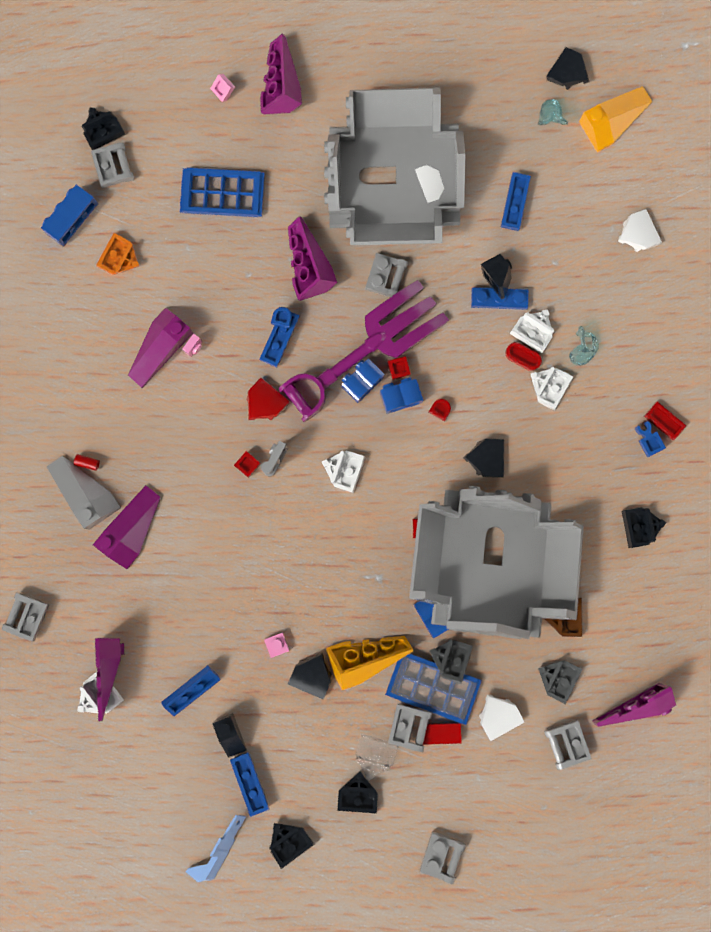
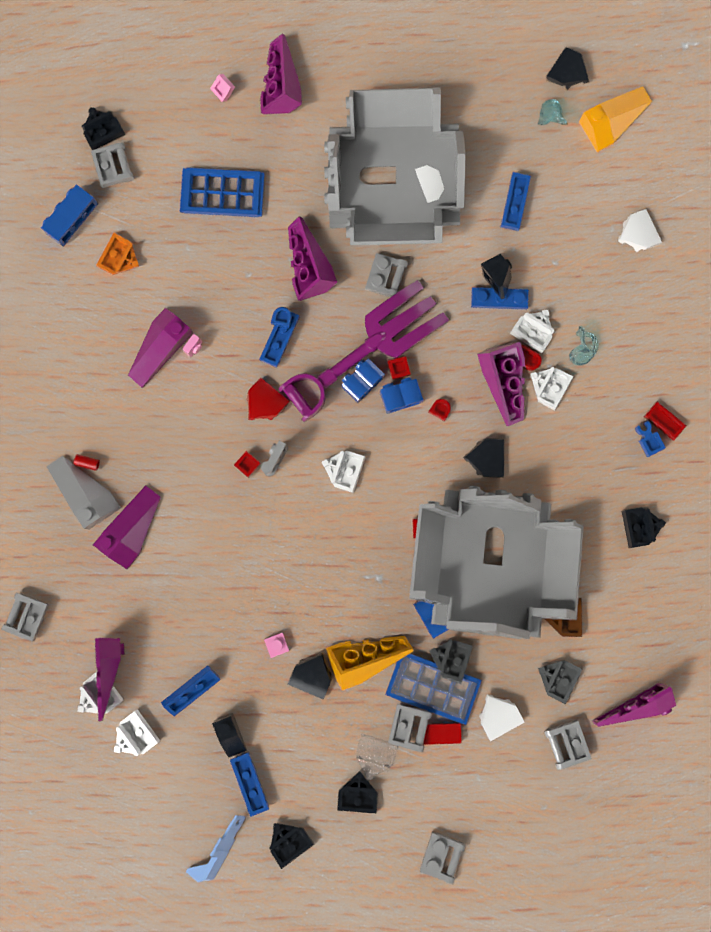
none -> white slope [114,709,160,756]
none -> magenta wedge [477,342,525,426]

